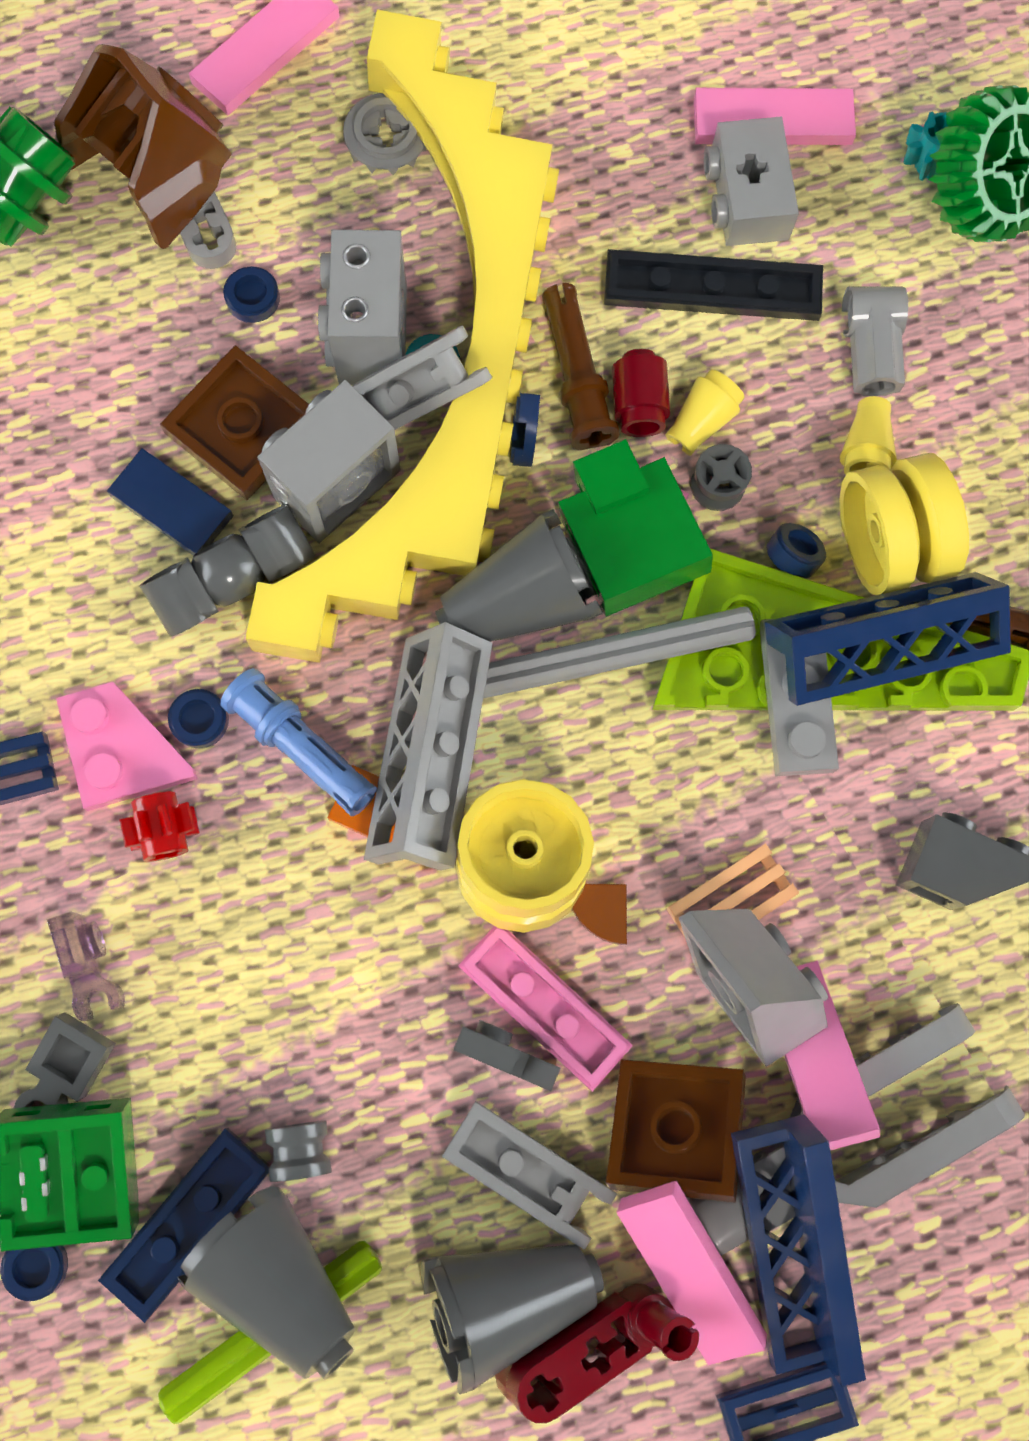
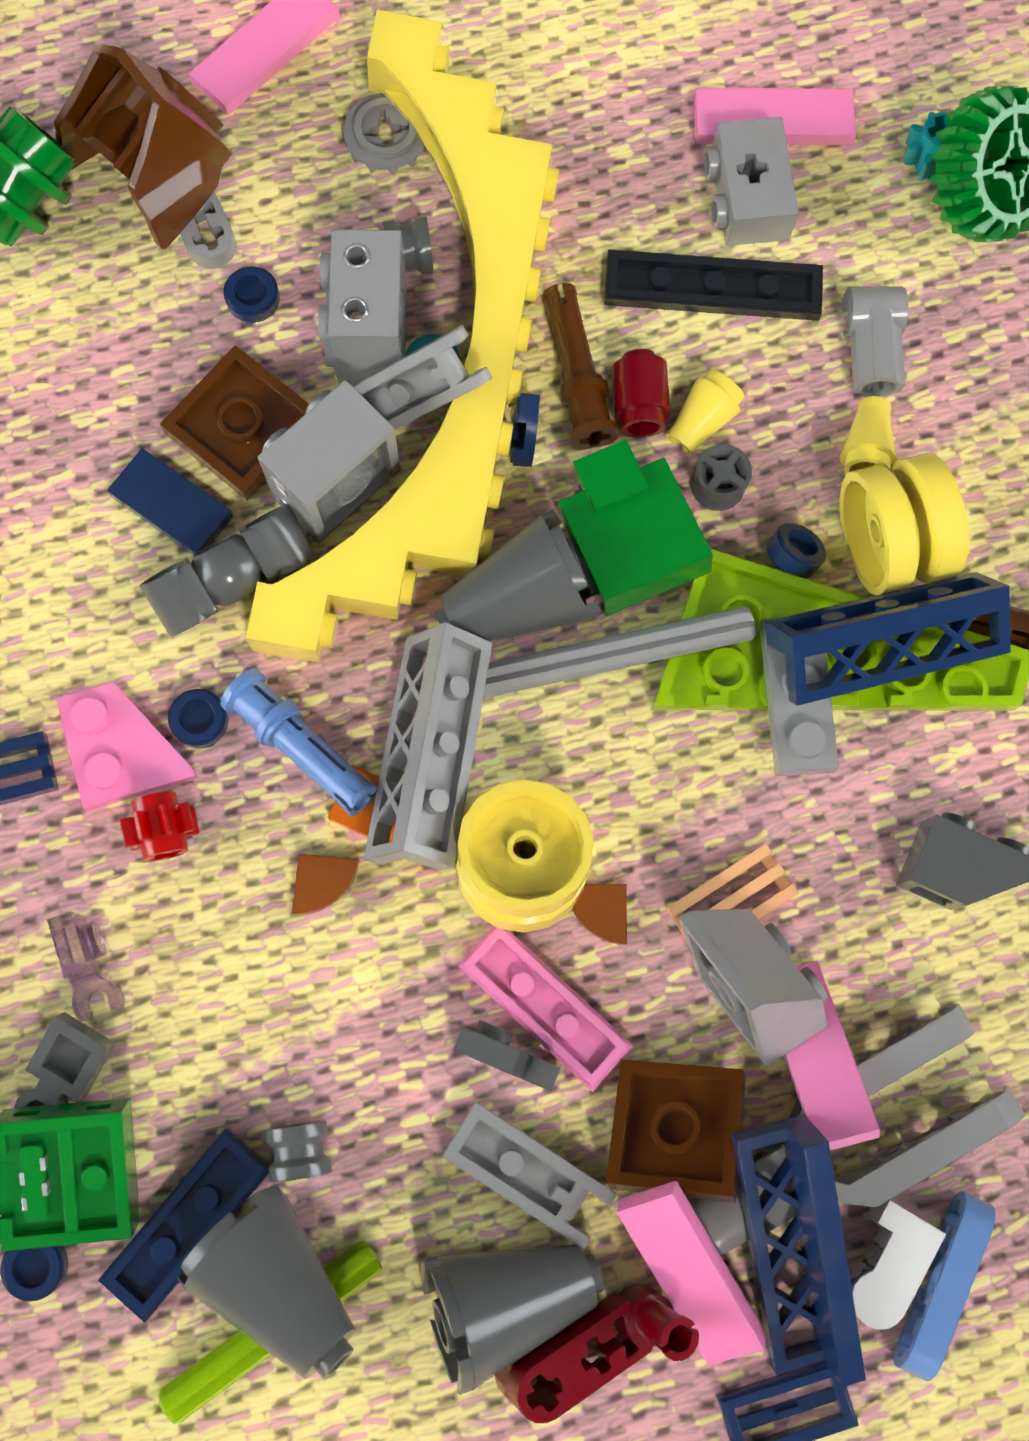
none -> dark orange tile [292,854,360,915]
none -> dark grey wheel [383,217,434,274]
none -> white leg [849,1200,946,1330]
none -> medium blue beam [893,1191,995,1382]

